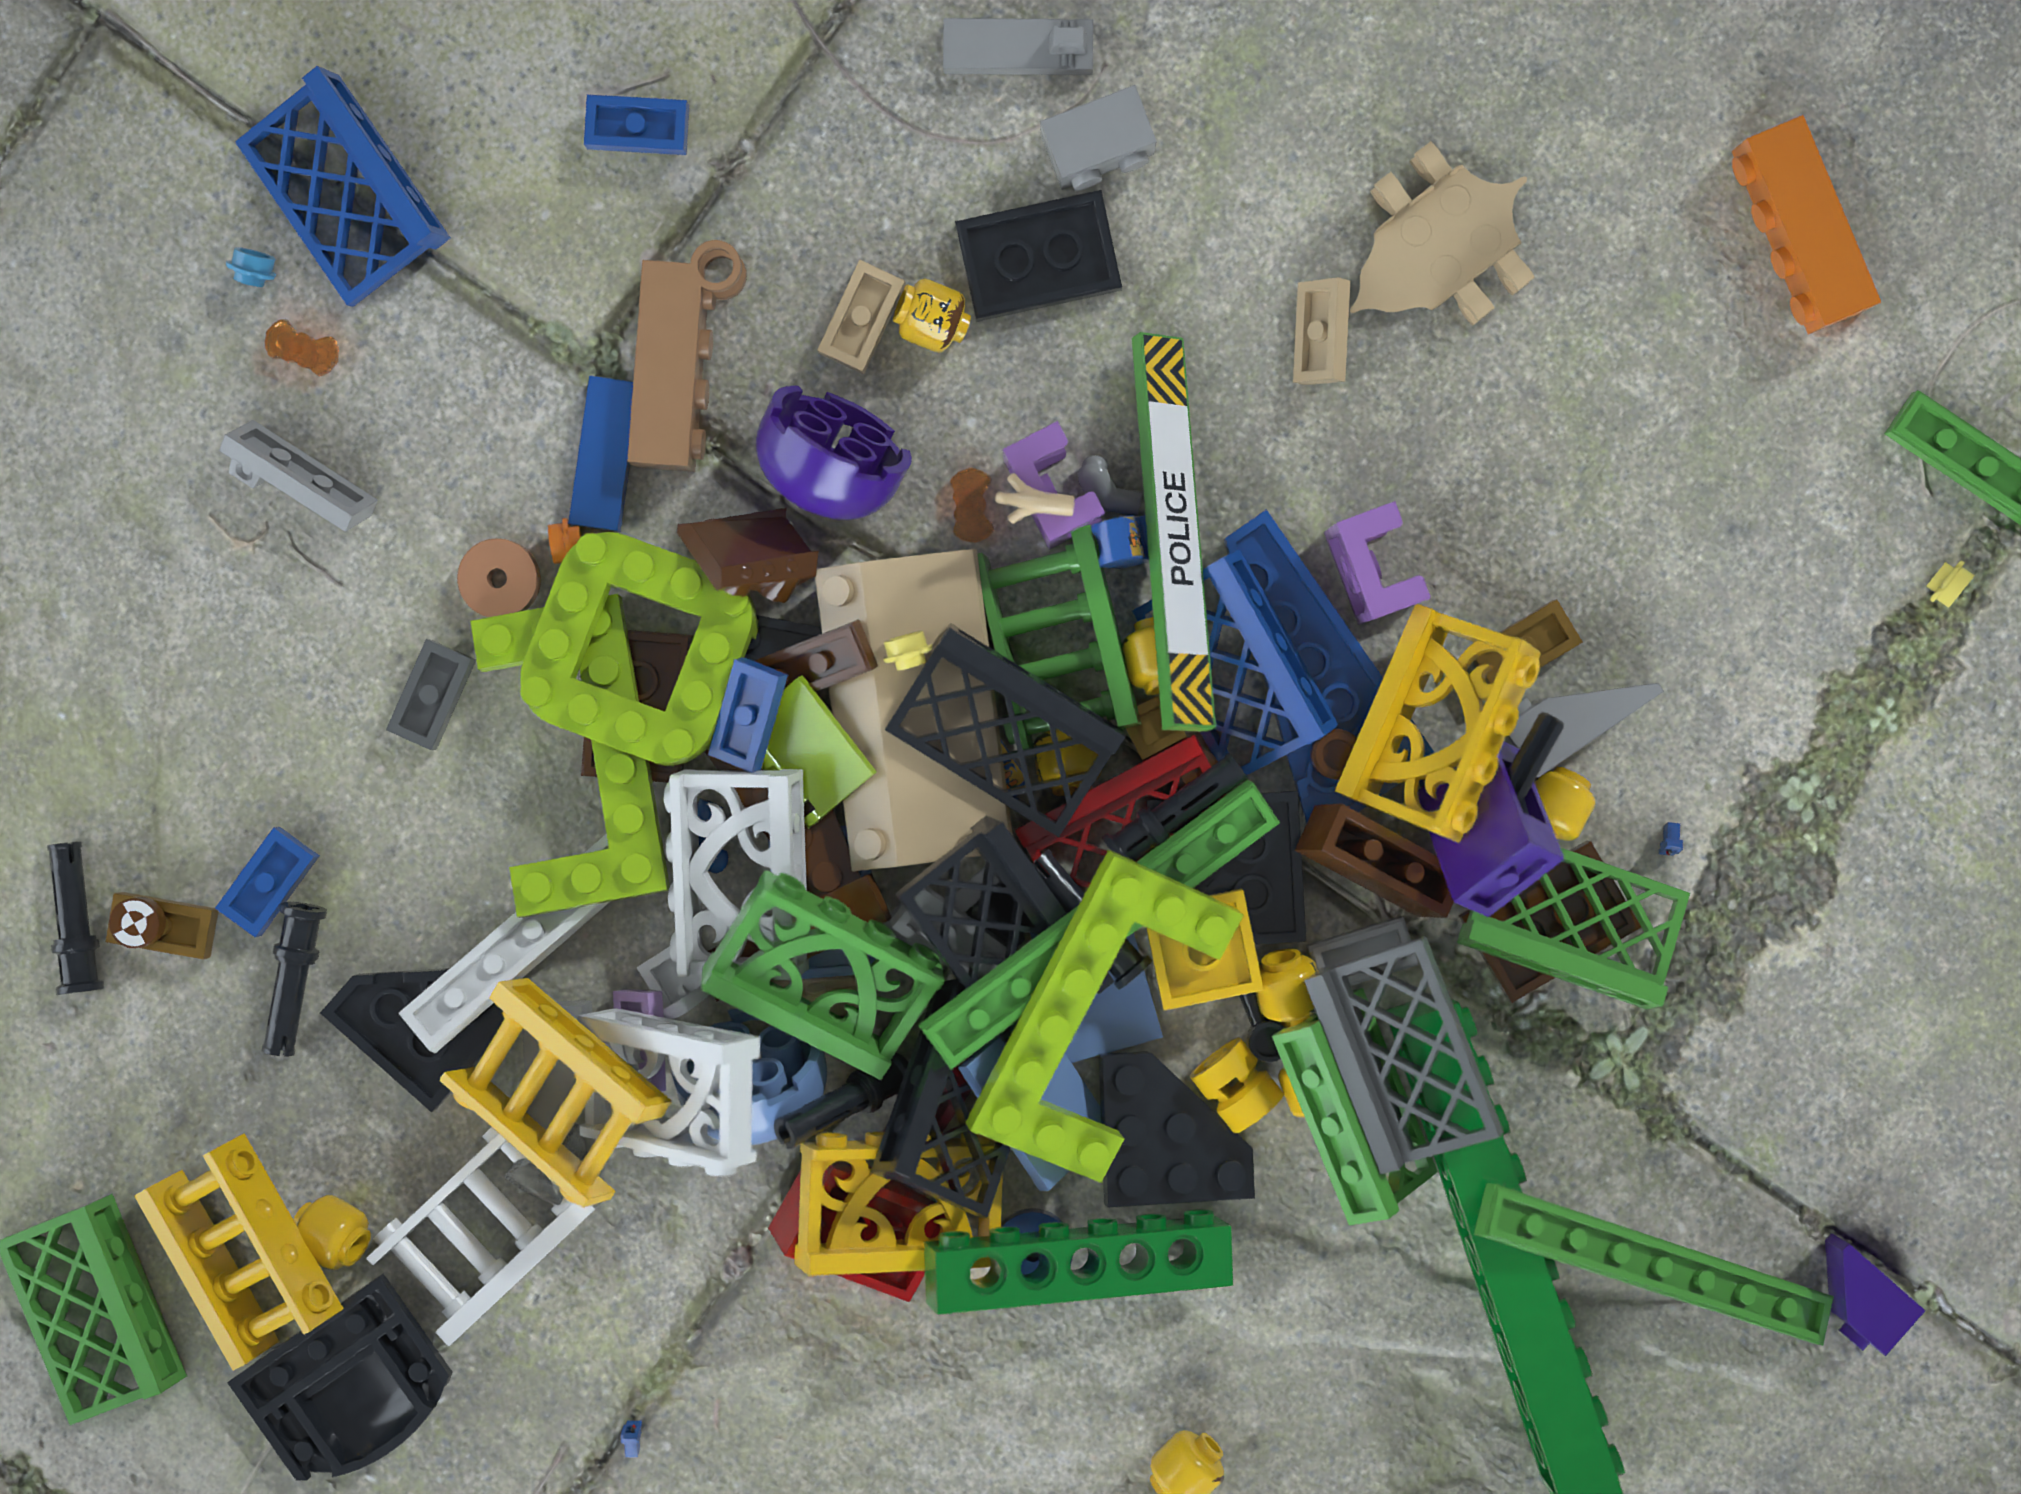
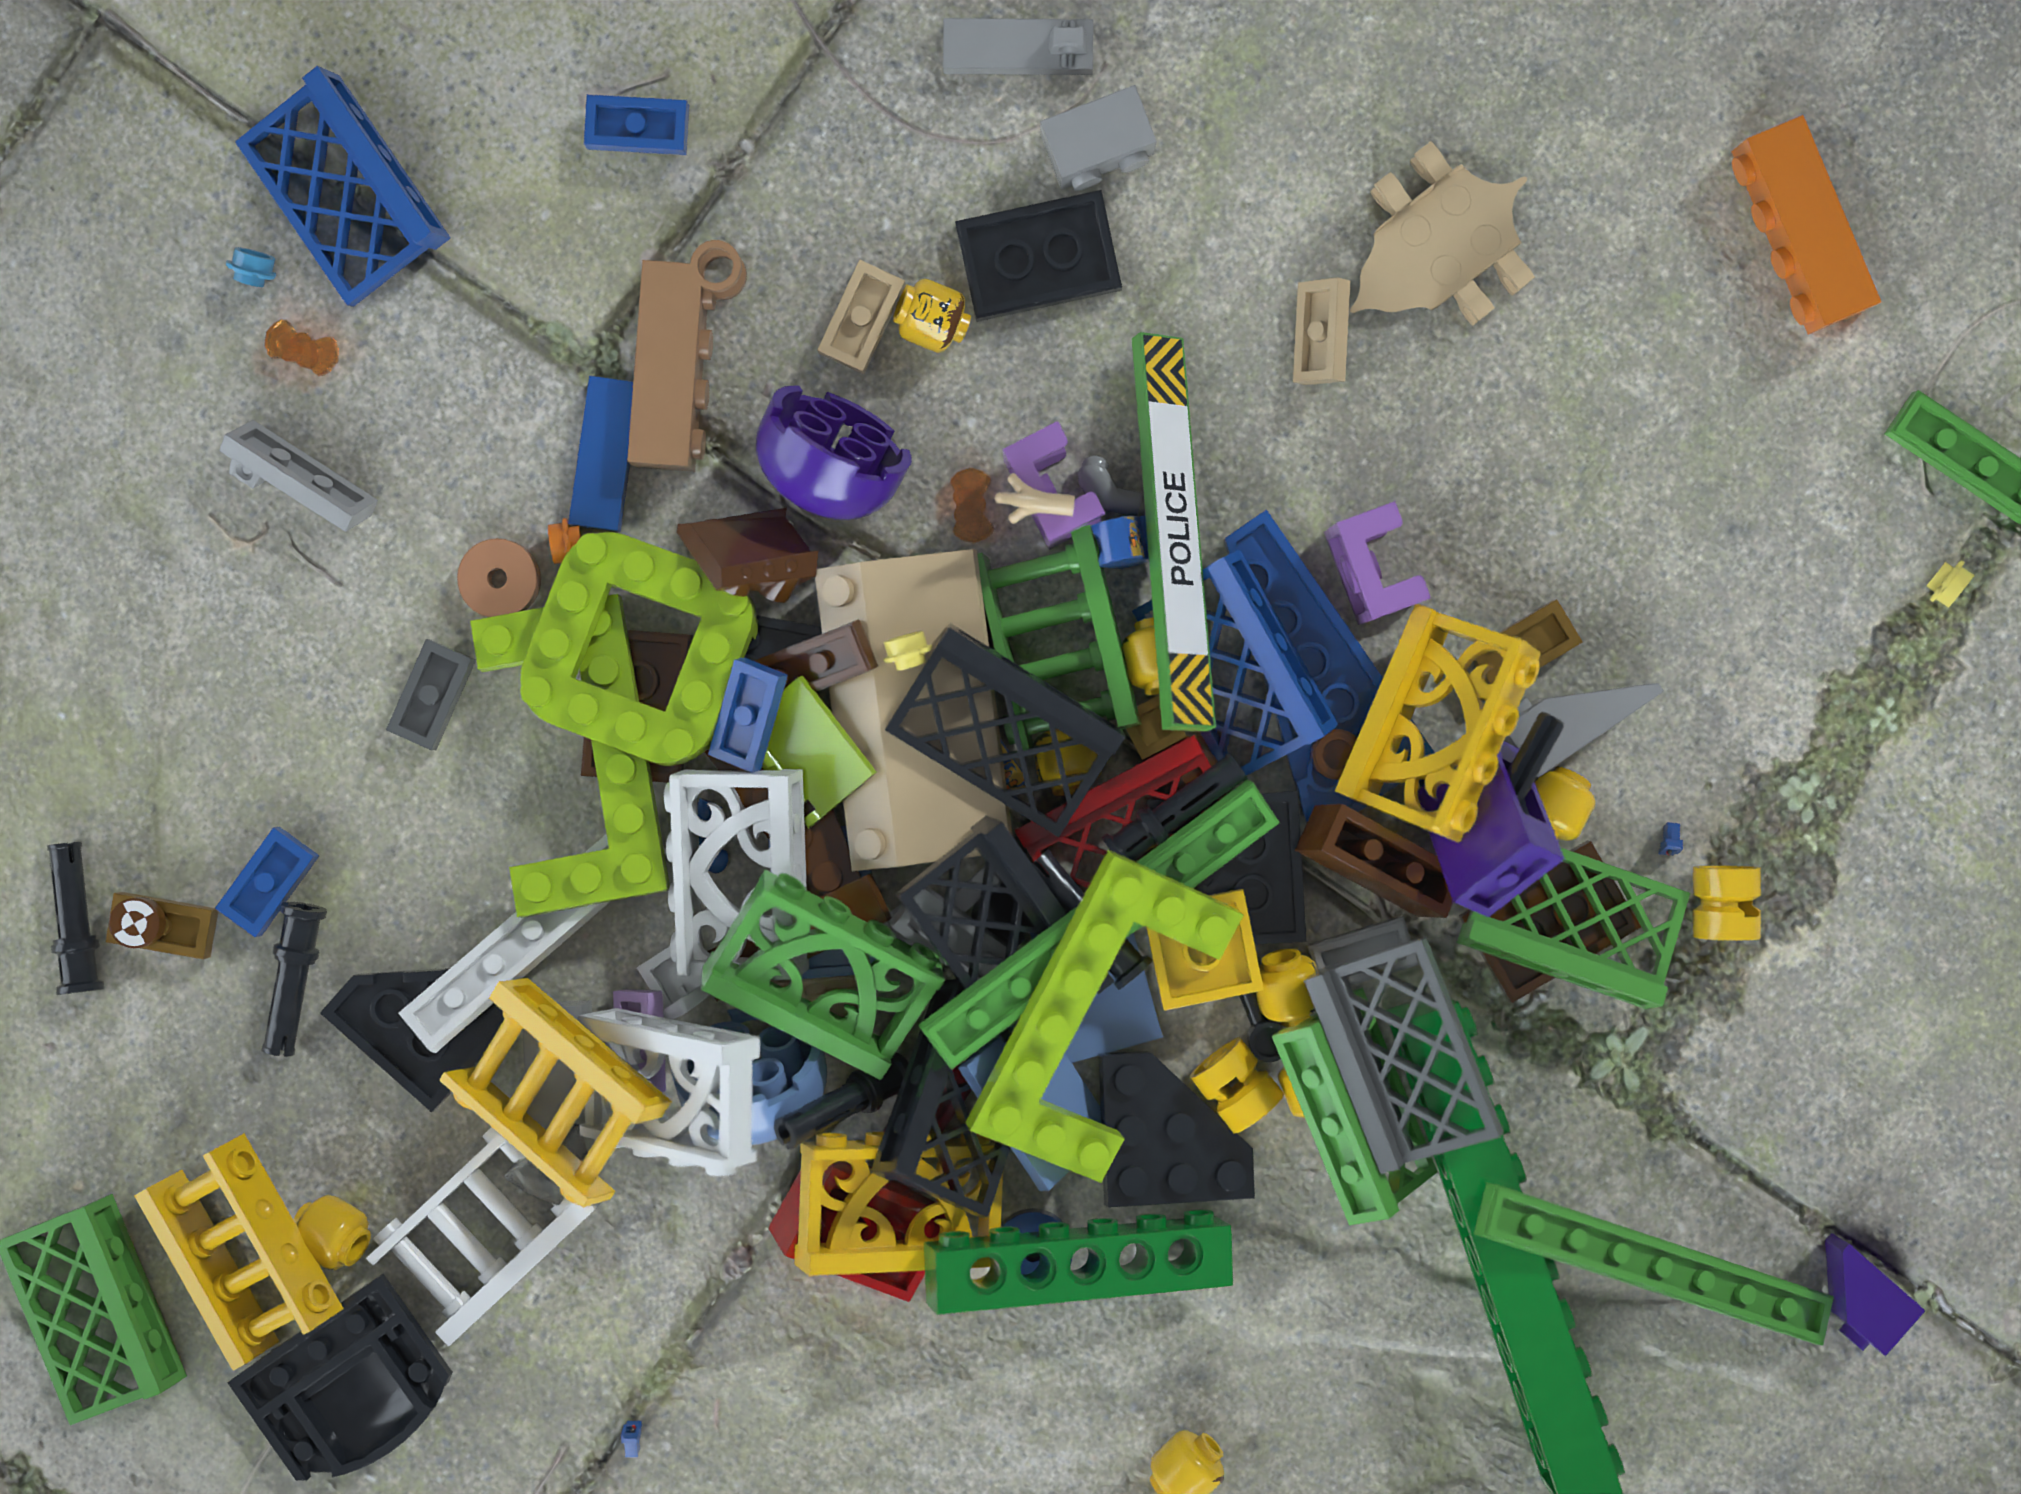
none -> yellow wheel [1693,865,1761,941]

